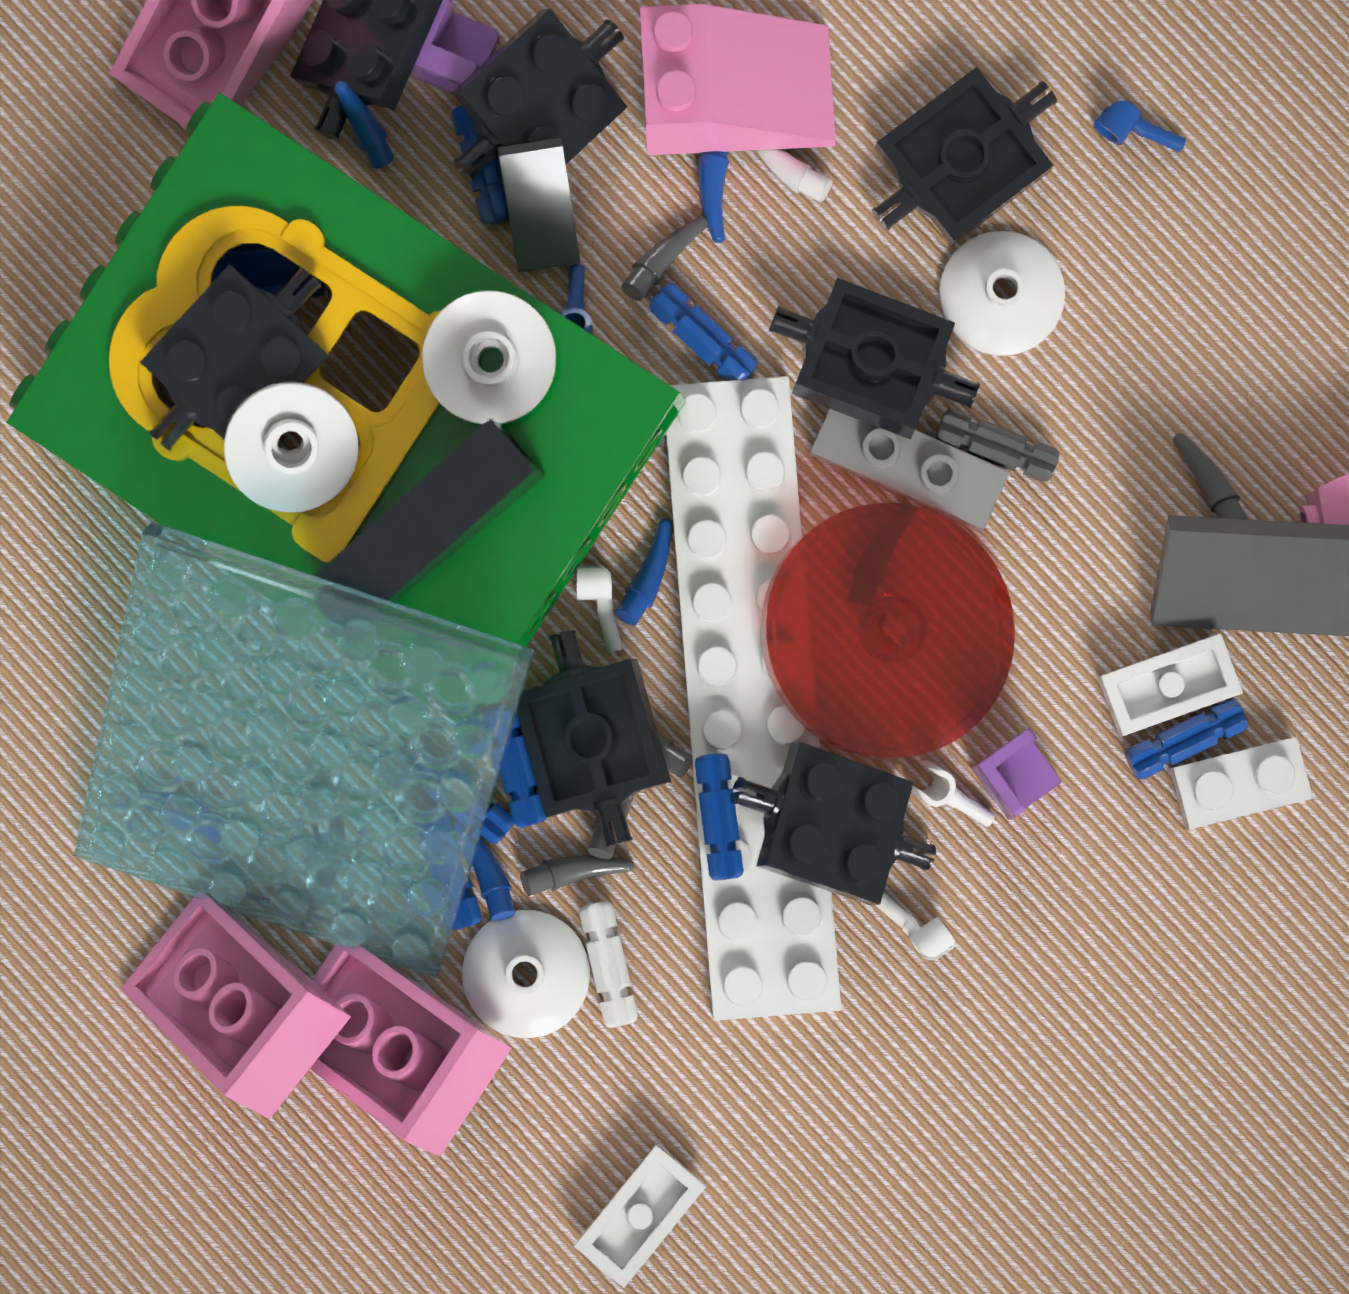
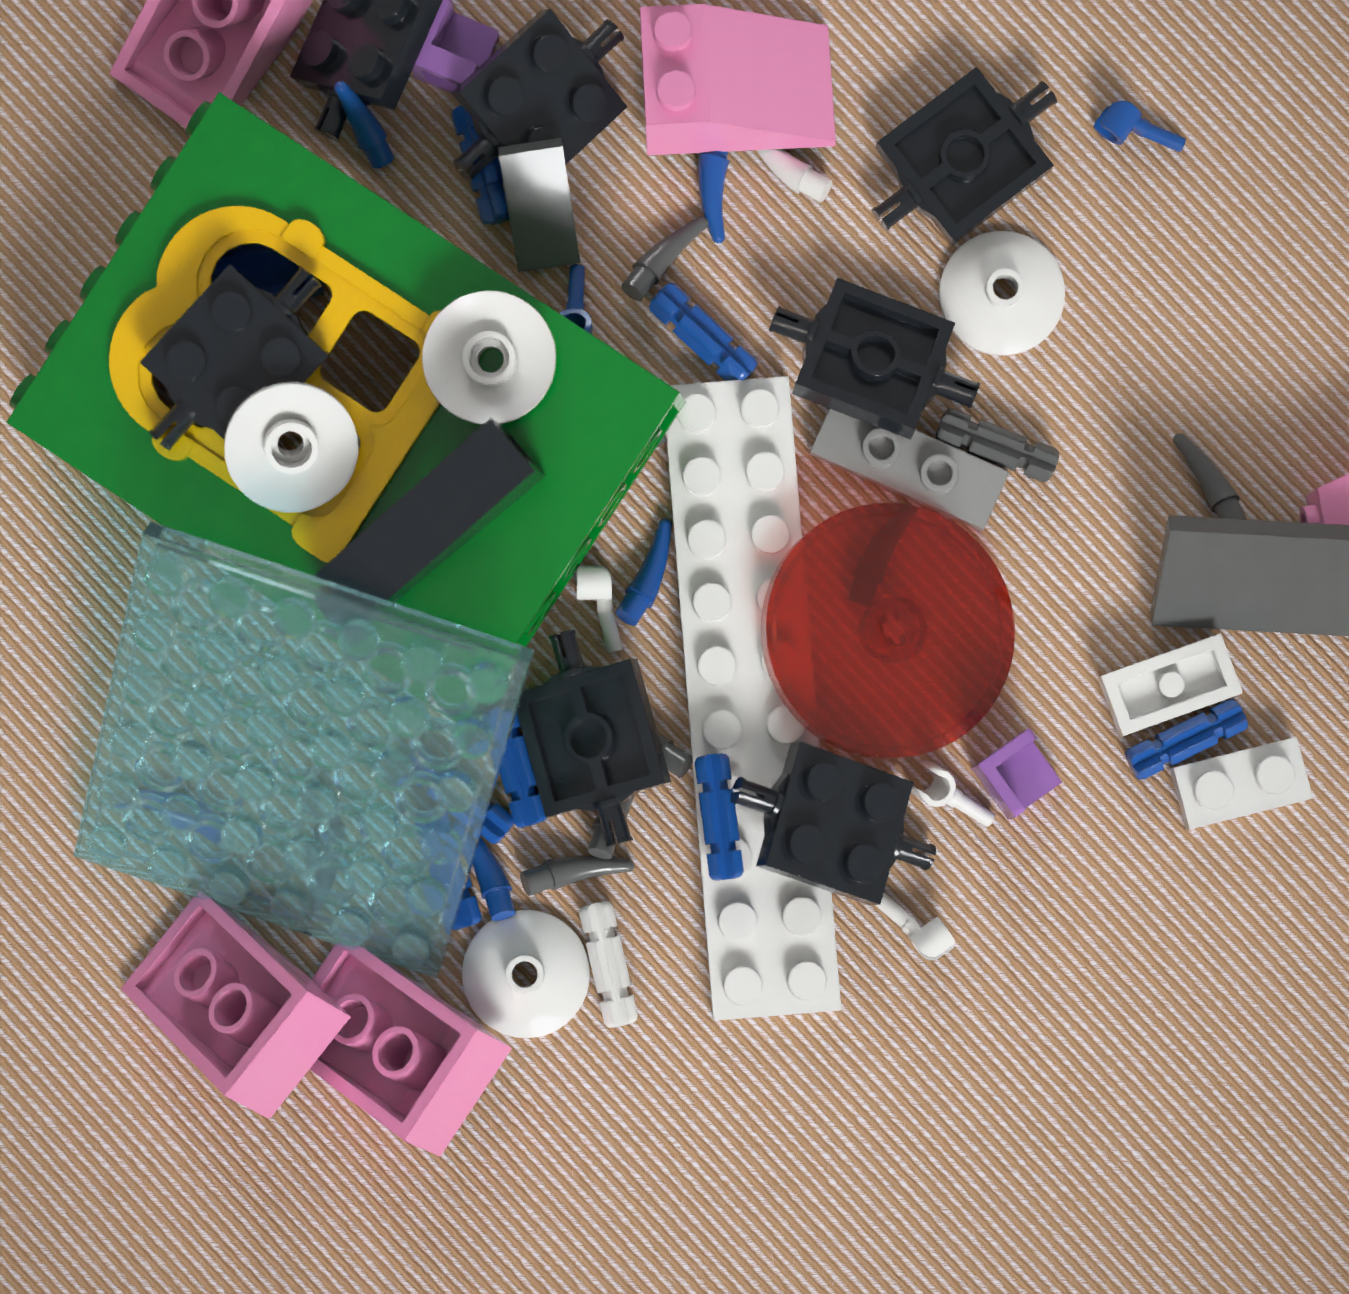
white plate [574,1144,706,1288] -> none

